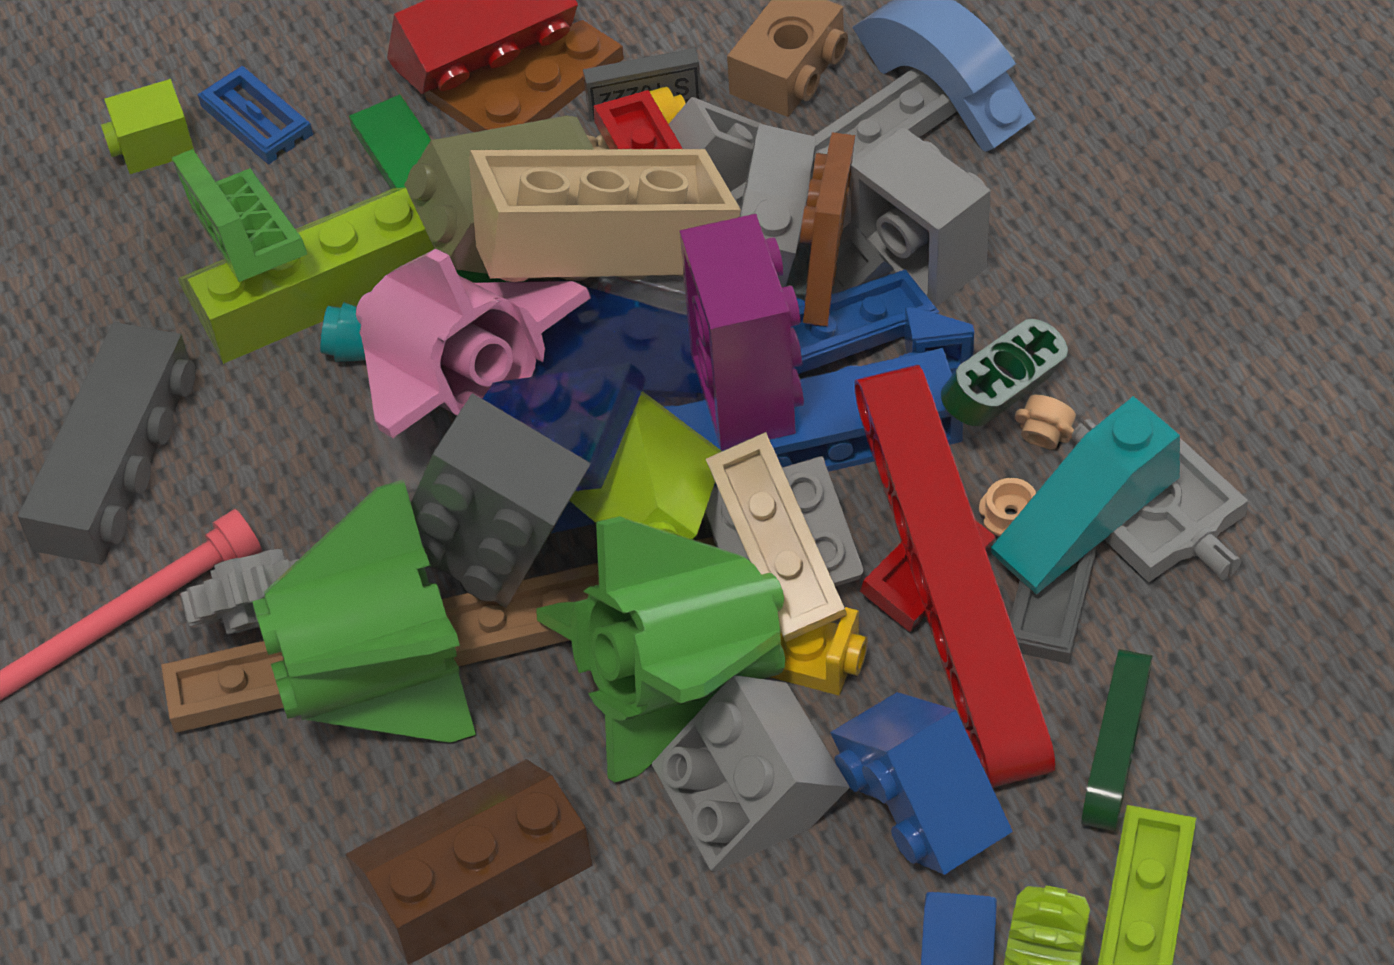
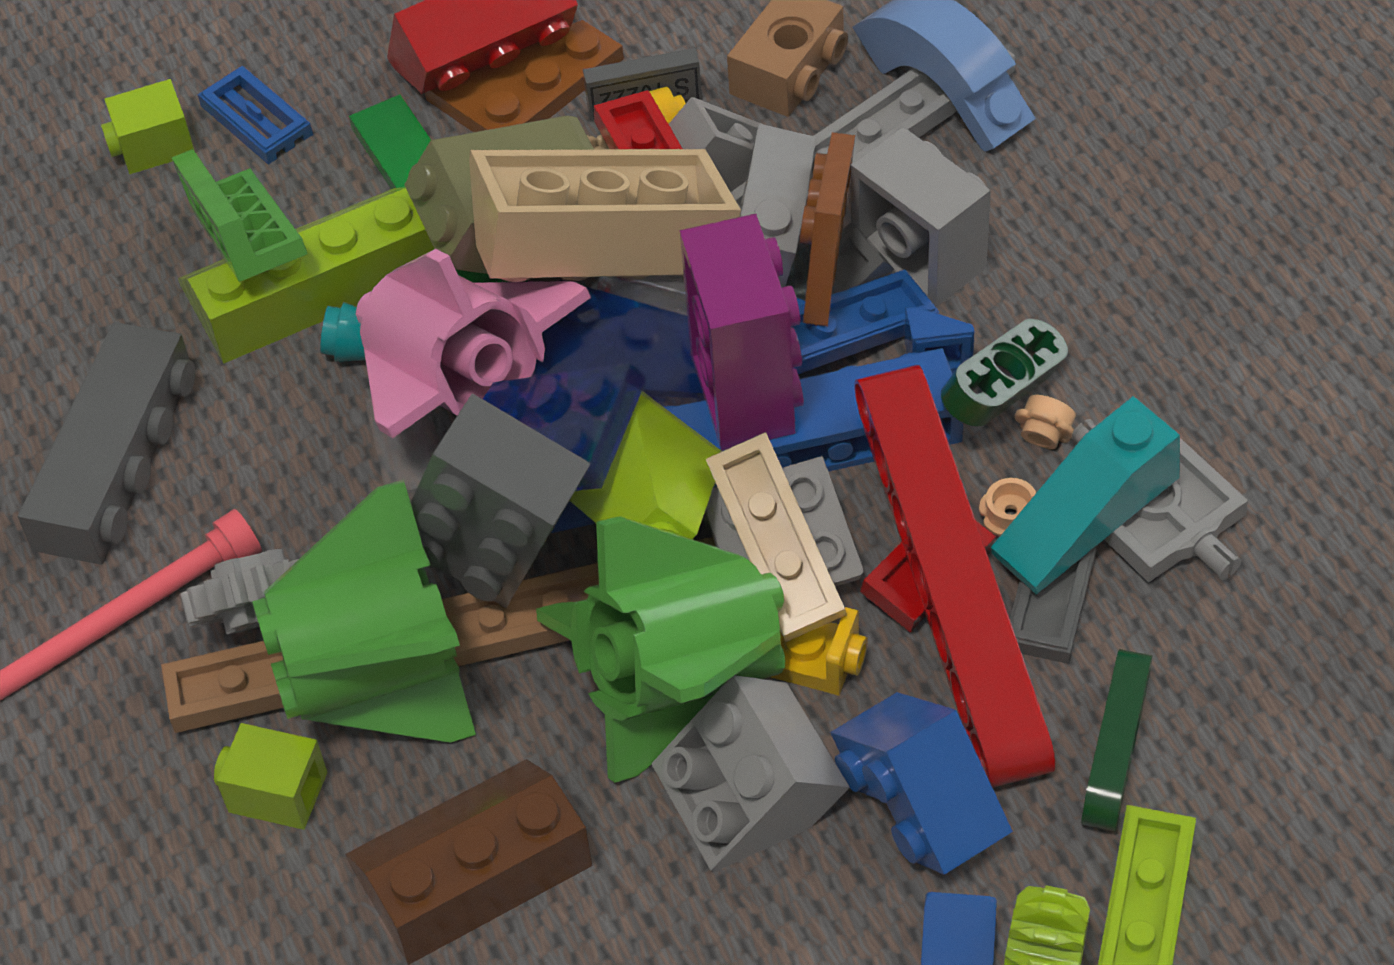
none -> lime brick [214,723,328,830]

